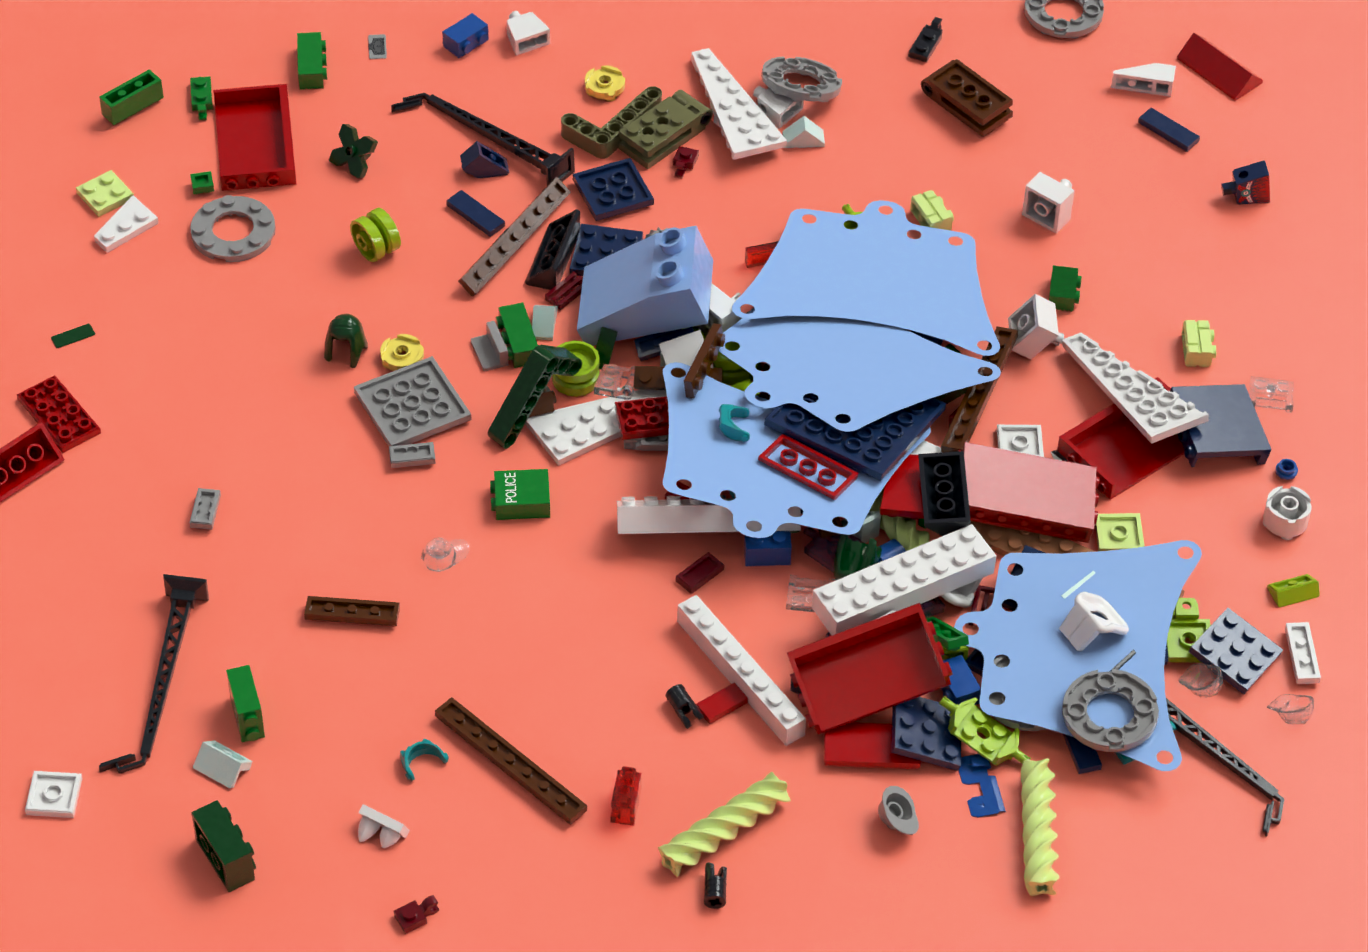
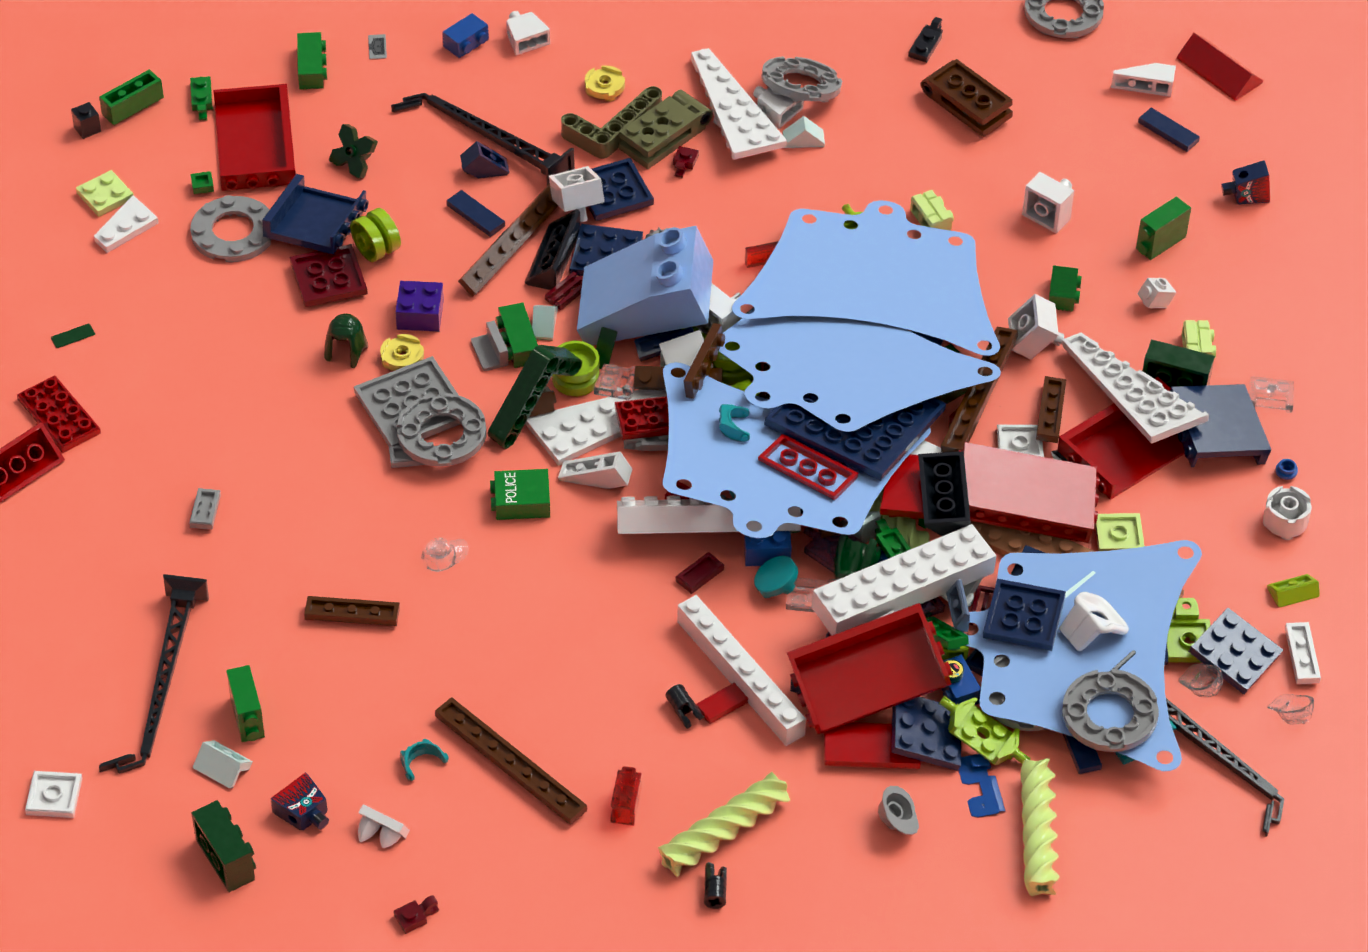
none -> brick [71,102,101,139]
none -> dark blue panel [262,174,369,254]
none -> torso [270,772,329,831]
none -> dark red plate [290,244,368,308]
none -> dark purple brick [395,280,444,332]
none -> light grey plate [397,393,486,466]
none -> white brick [549,166,604,223]
none -> slope [558,451,633,489]
none -> teal tile [754,556,798,598]
none -> green plate [875,518,911,559]
none -> tile [944,659,964,683]
none -> sand blue slope [946,579,970,632]
none -> dark blue plate [983,579,1066,651]
none -> reddish brown plate [1036,376,1067,443]
none -> green brick [1136,196,1191,260]
none -> brick [1137,278,1177,309]
none -> dark green brick [1142,339,1215,388]

